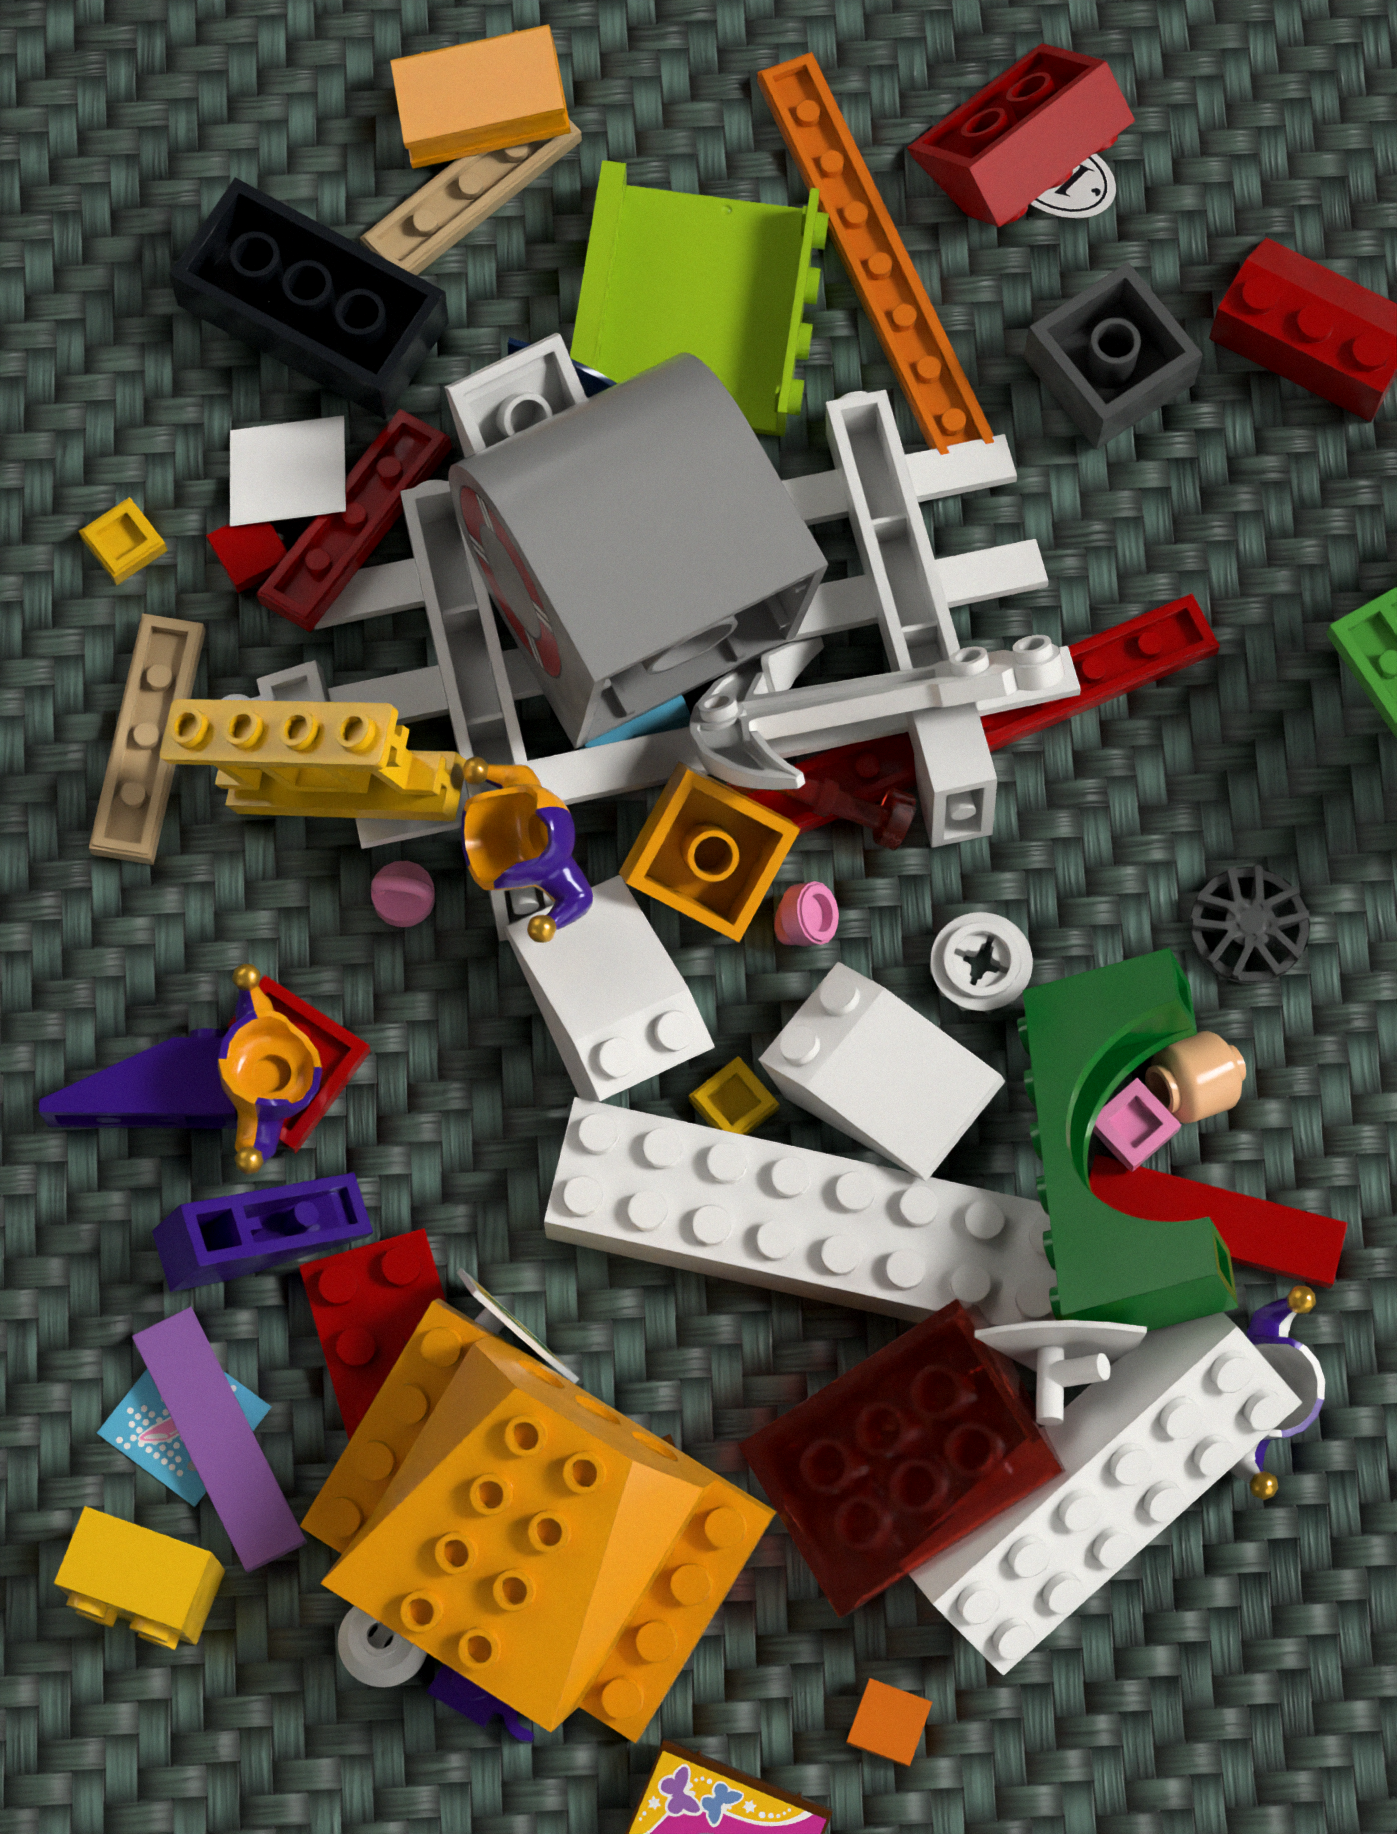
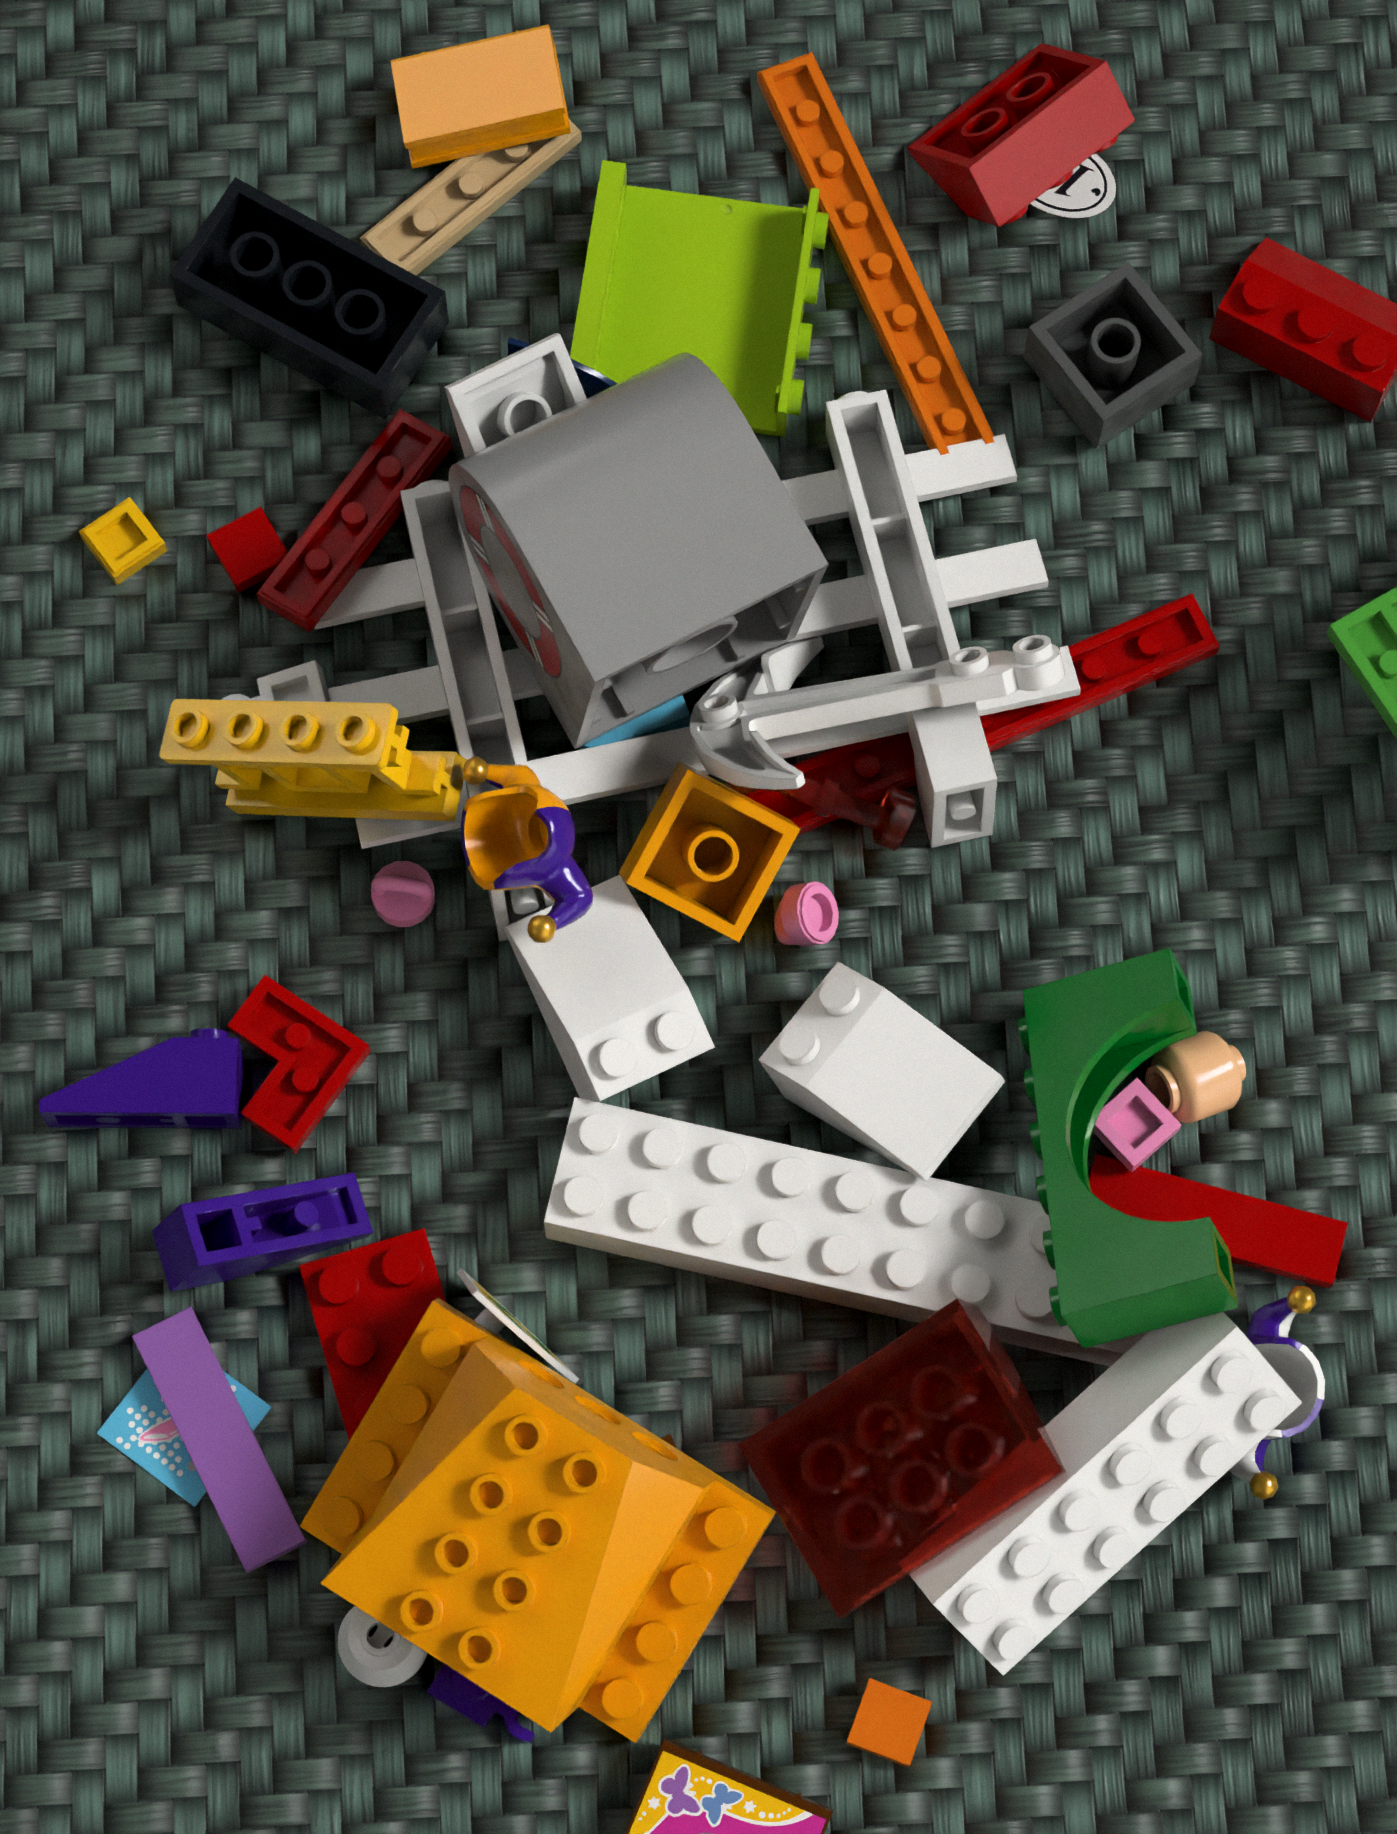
yellow brick [54,1506,226,1650] -> none
tan tile [89,613,206,865] -> none
light orange piece [218,964,323,1175] -> none
white sticker [230,415,346,527] -> none
yellow tile [689,1056,780,1136] -> none
white gear [930,912,1033,1014] -> none
white shield [975,1320,1147,1426] -> none
dark grey wheel [1189,865,1310,984] -> none

